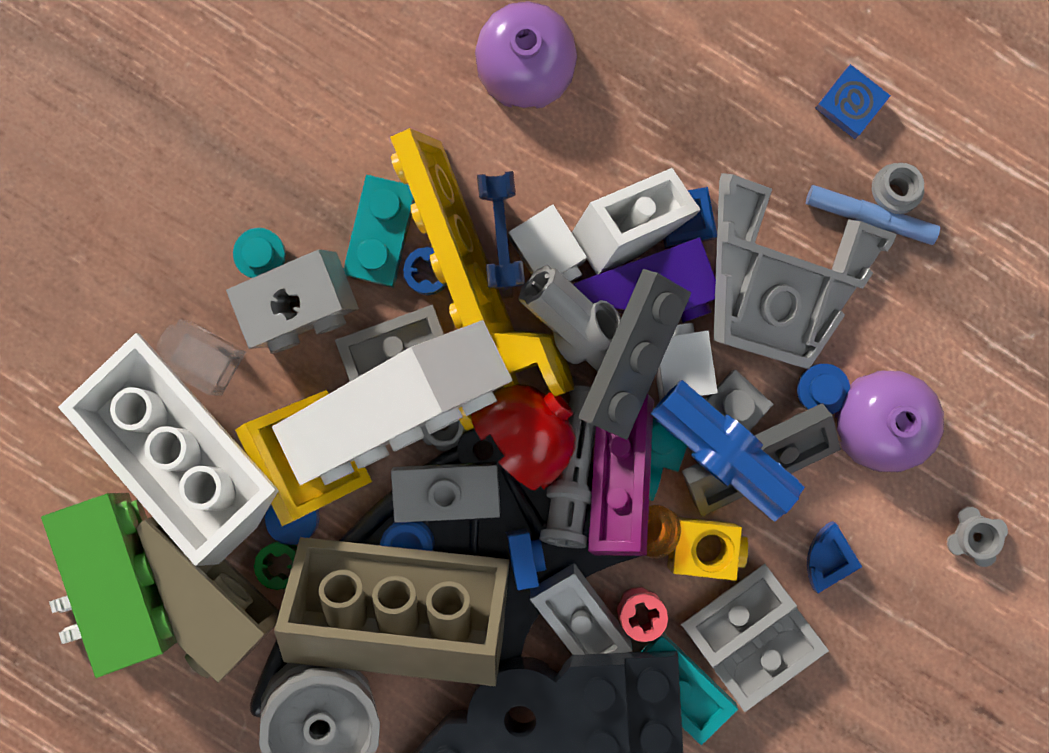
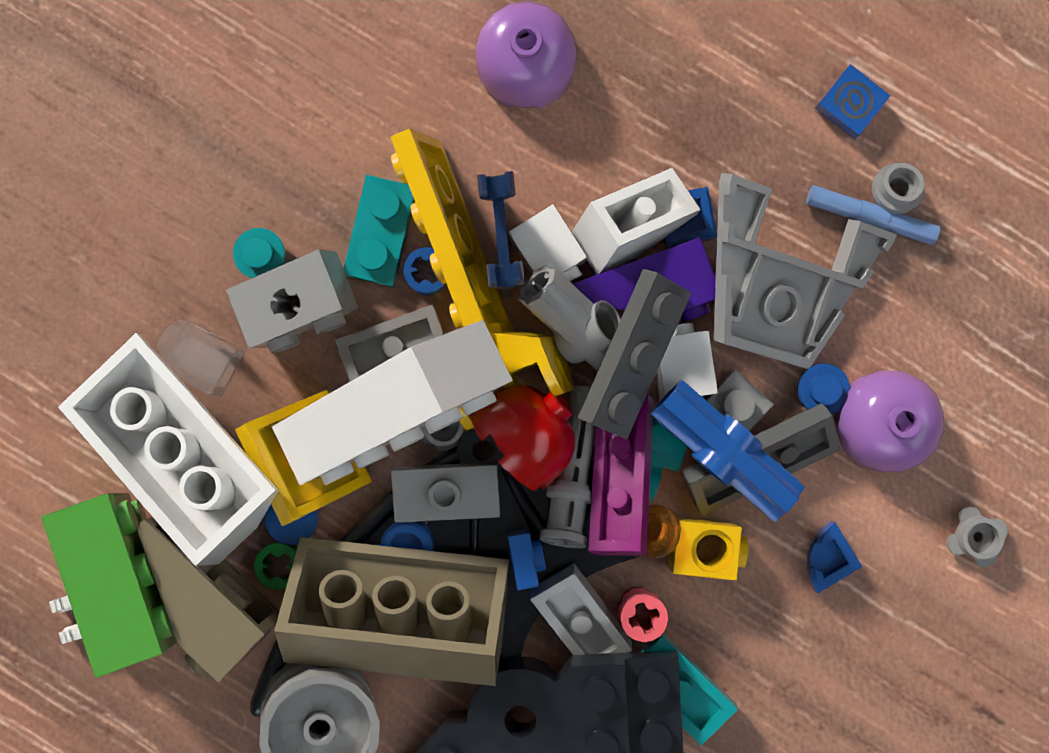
light grey slope [681,564,829,712] -> none

